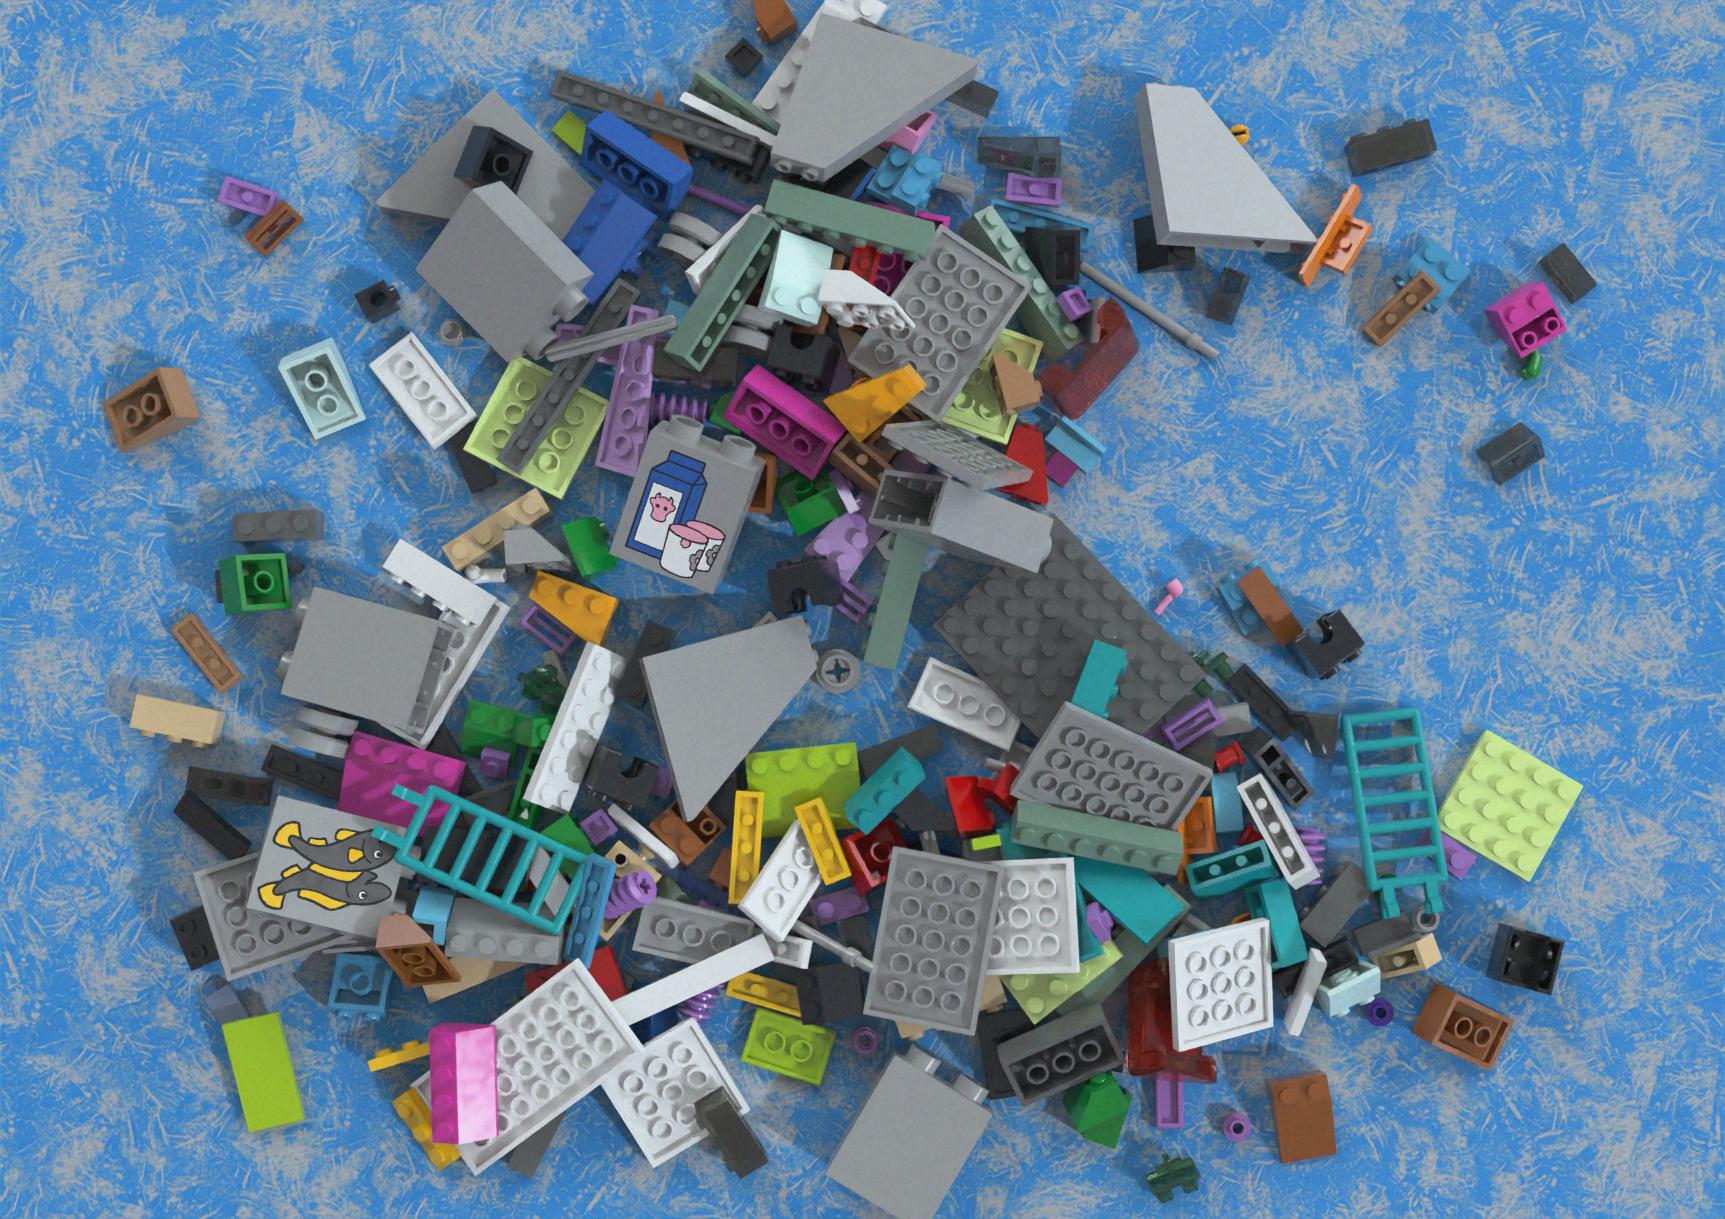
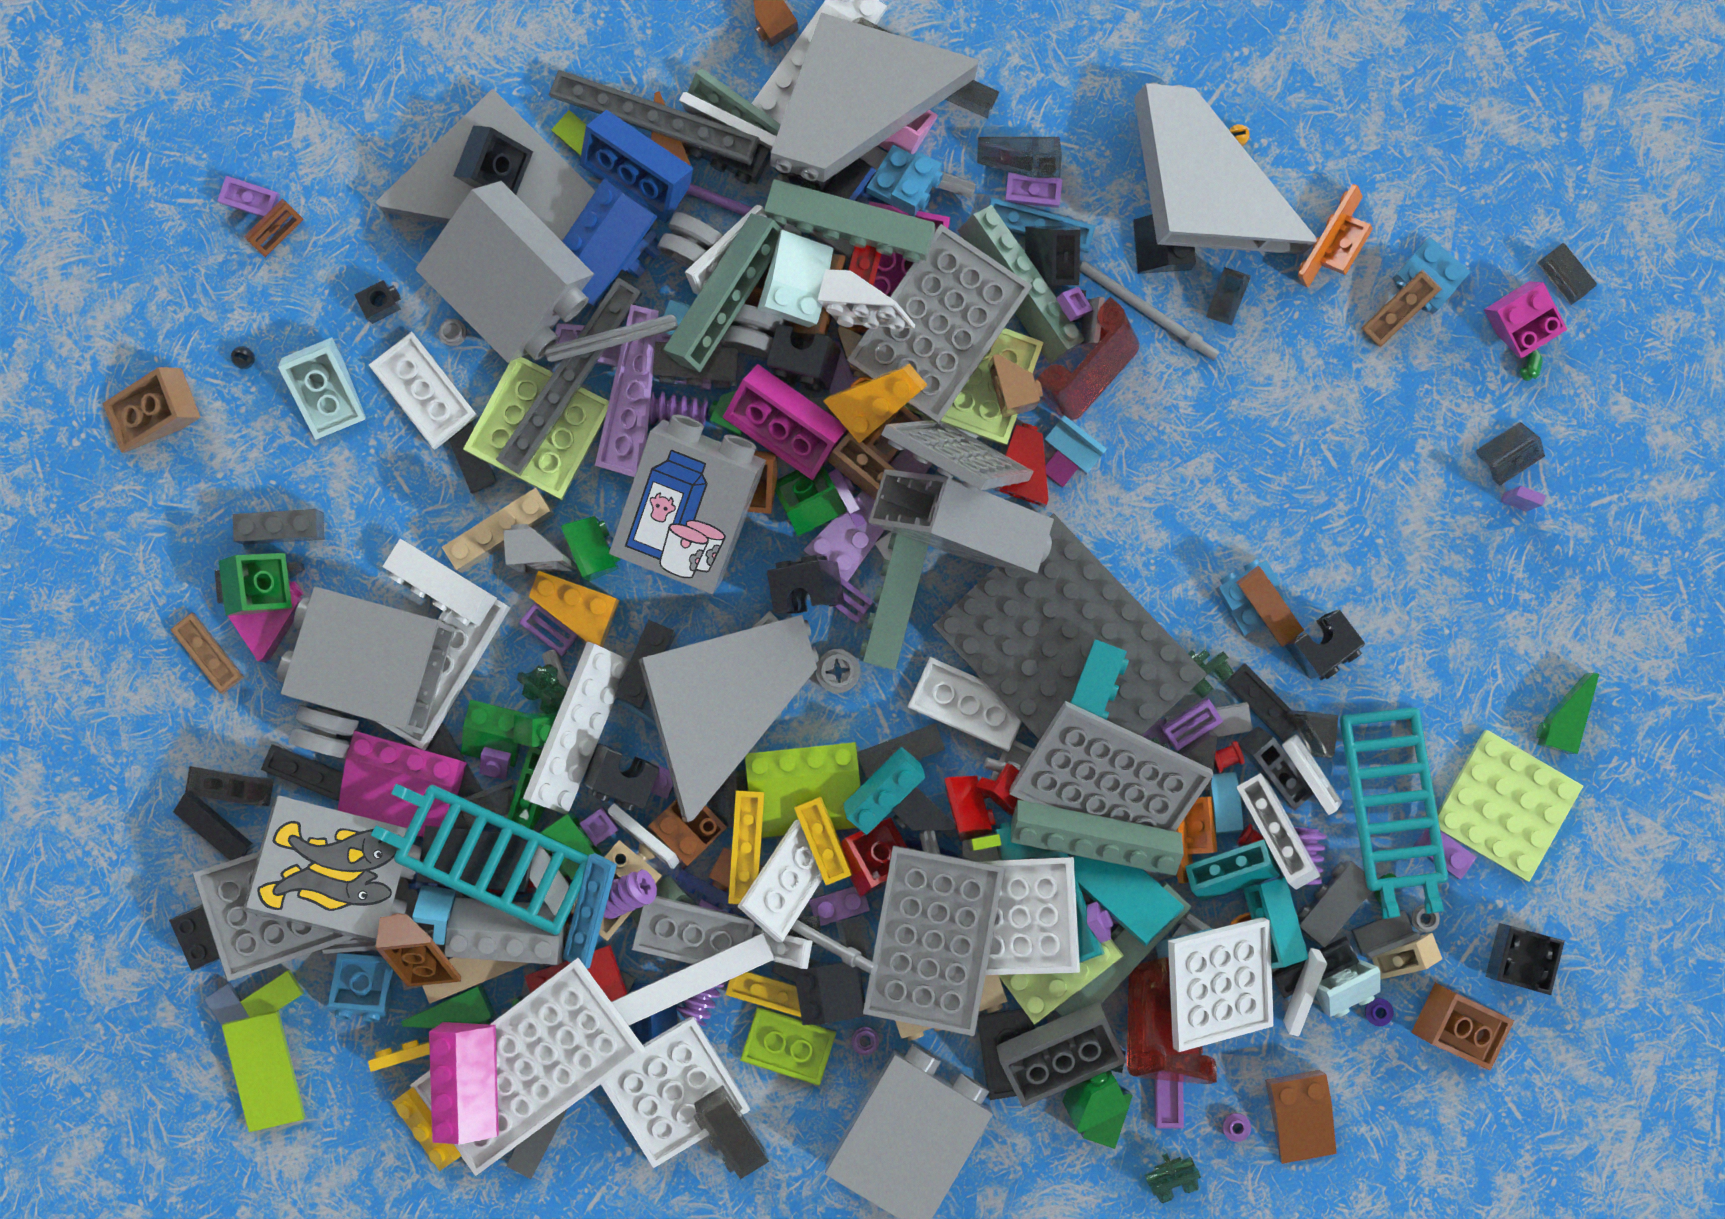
tan brick [129,694,226,748] -> none
white arm [465,564,507,584] -> none
black plate [725,37,763,78] -> none
bright pink hand [1154,579,1183,615] -> none
clear smoke brick [1344,118,1438,178] -> none
none -> dark pink slope [228,580,304,663]
none -> black hinge [231,346,255,369]
none -> lime tile [240,970,304,1017]
none -> green slope [401,984,496,1028]
none -> white tile [1282,734,1342,815]
none -> medium lavender tile [1501,486,1546,512]
none -> green slope [1536,673,1599,754]

